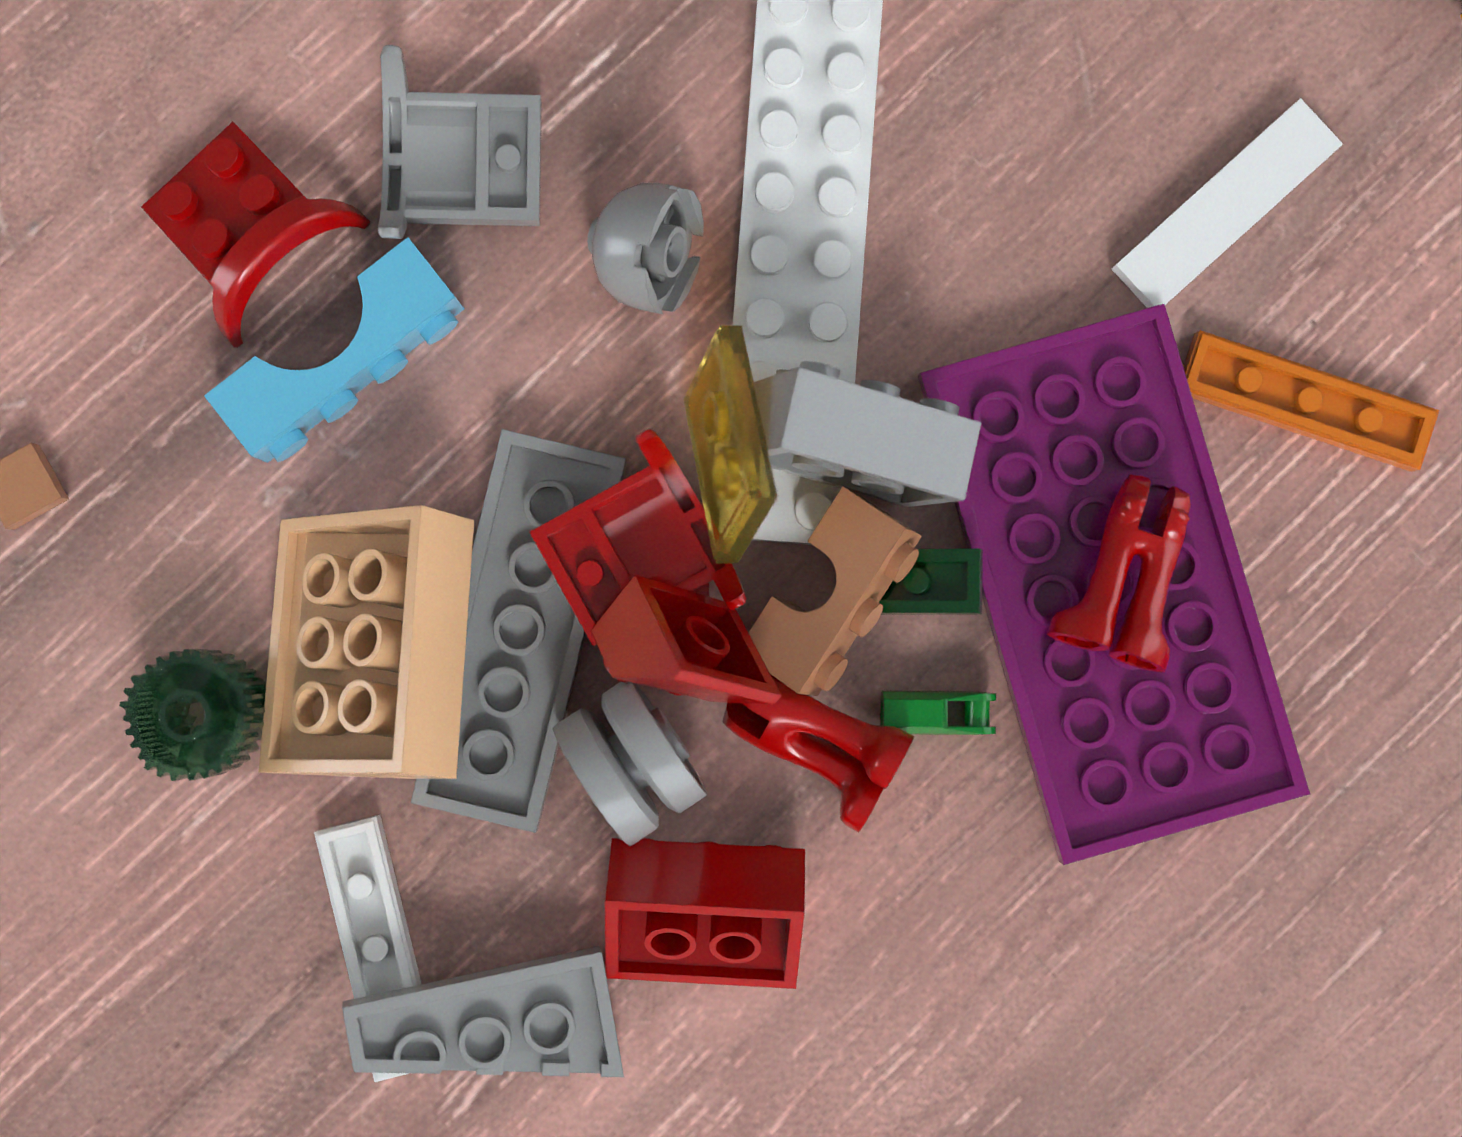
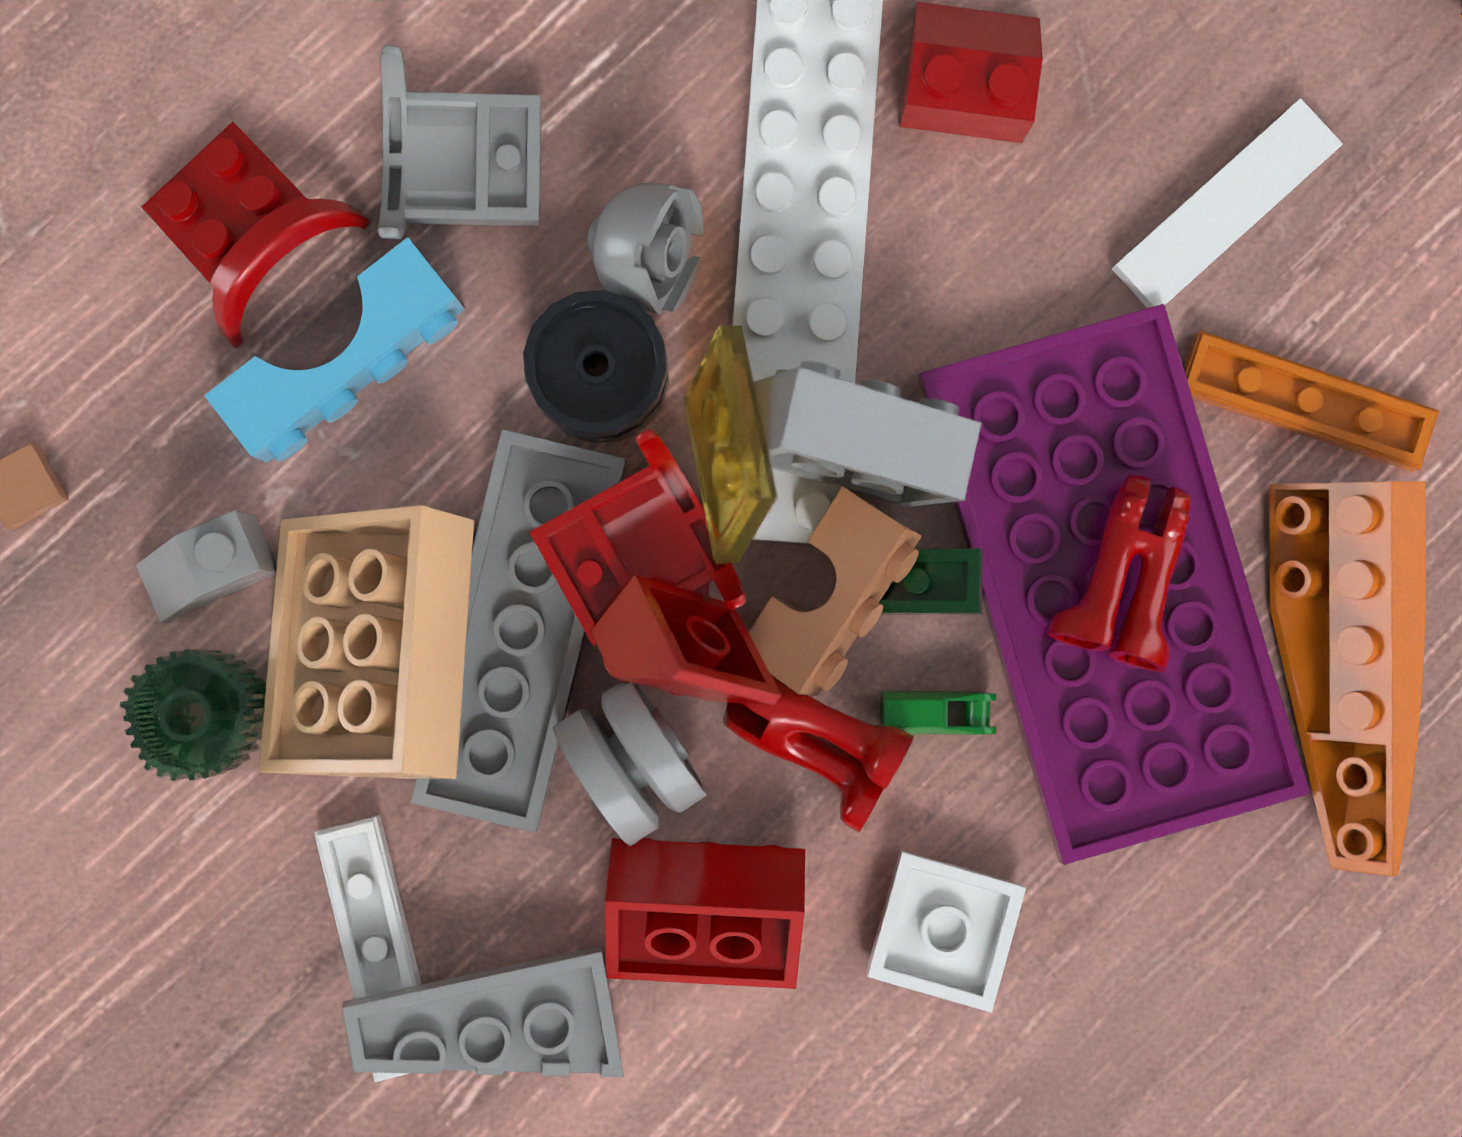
none -> light grey slope [136,510,277,623]
none -> black wheel [523,290,669,443]
none -> white plate [866,849,1026,1013]
none -> red slope [899,2,1043,143]
none -> orange wedge [1269,481,1426,877]

